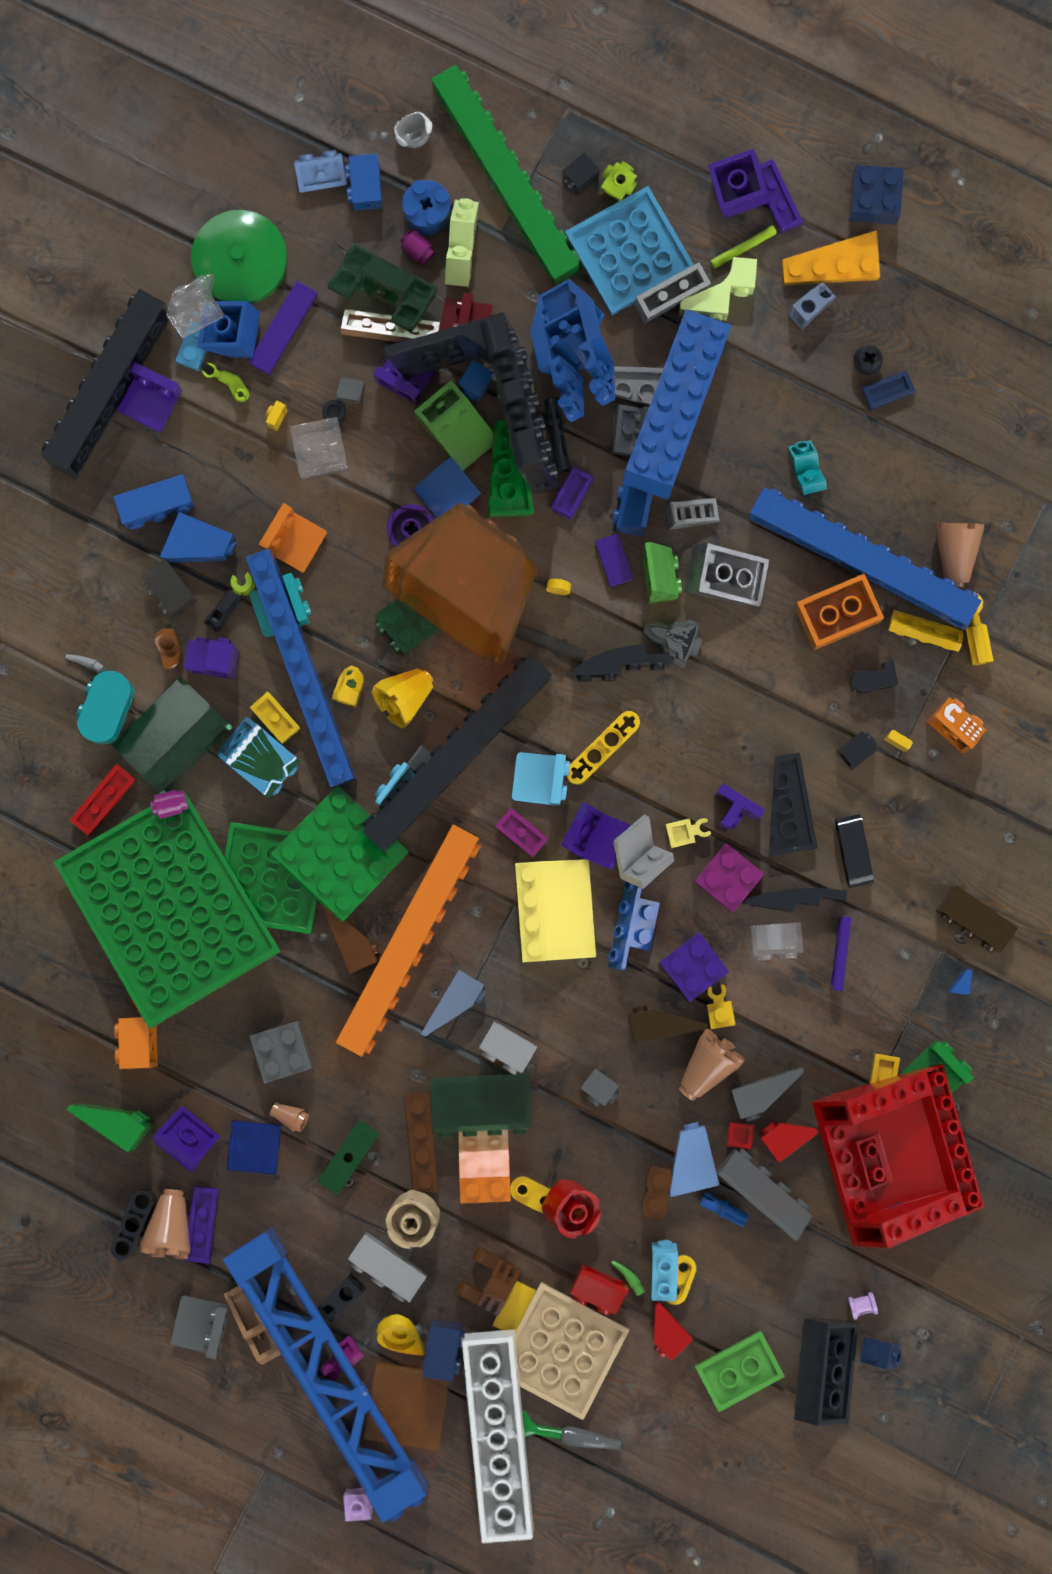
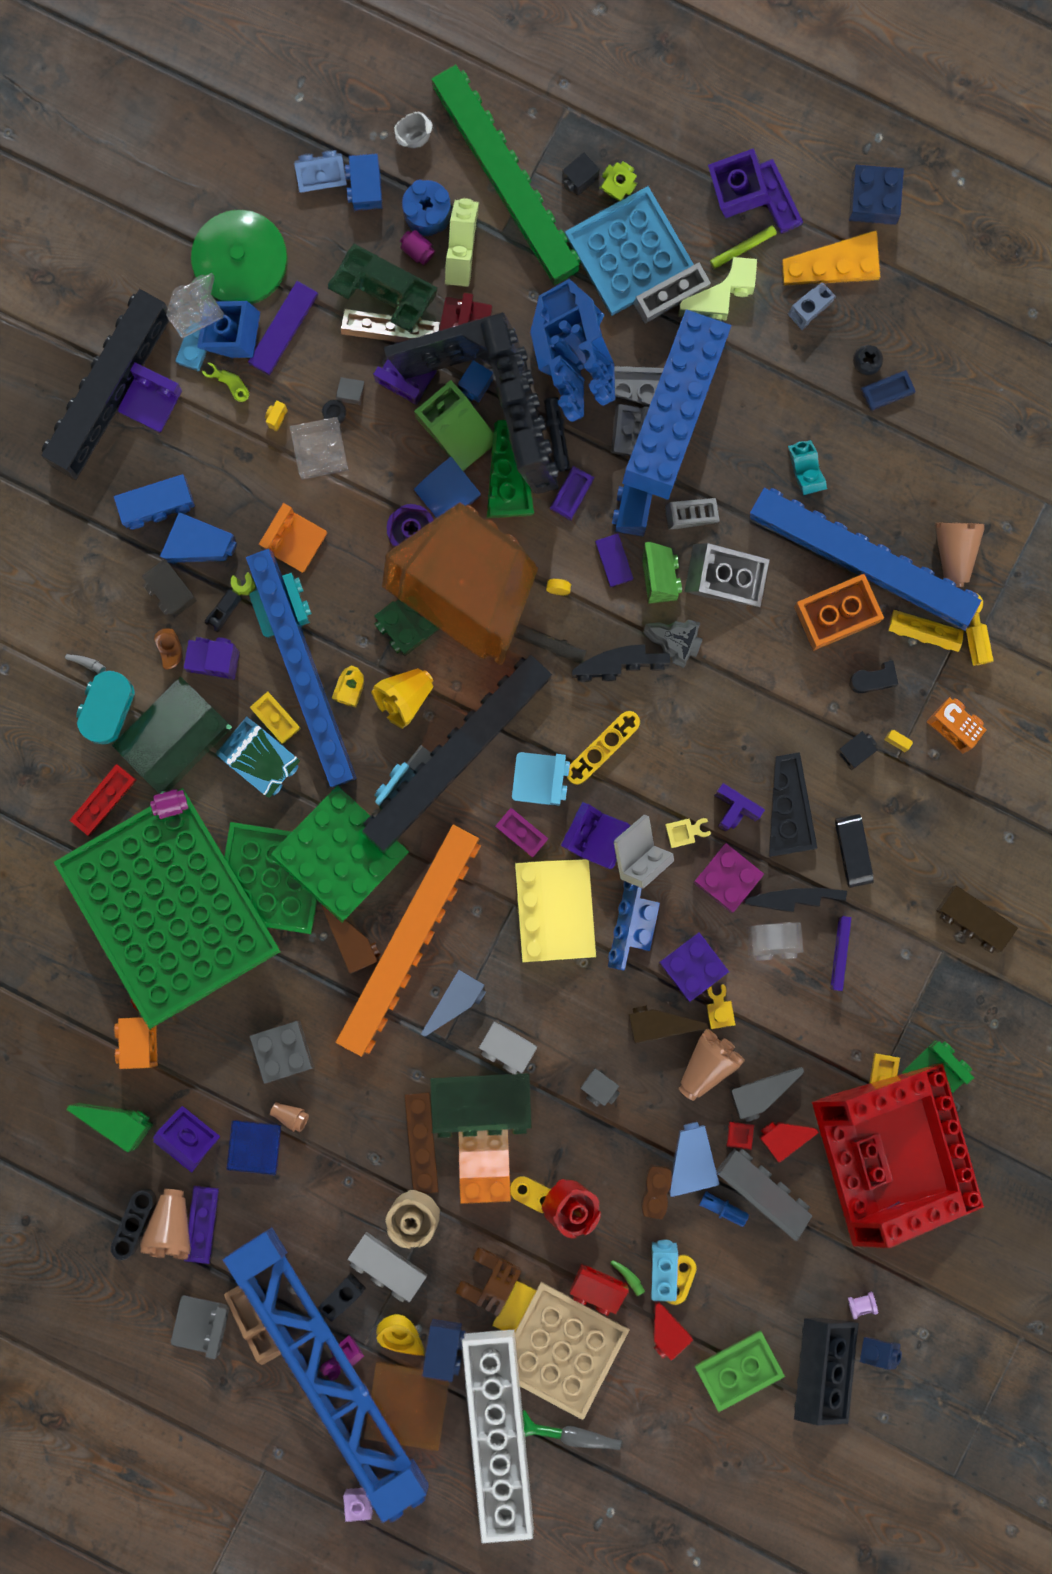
dark green tile [317,1119,380,1196] -> none
blue slope [947,969,972,995] -> none

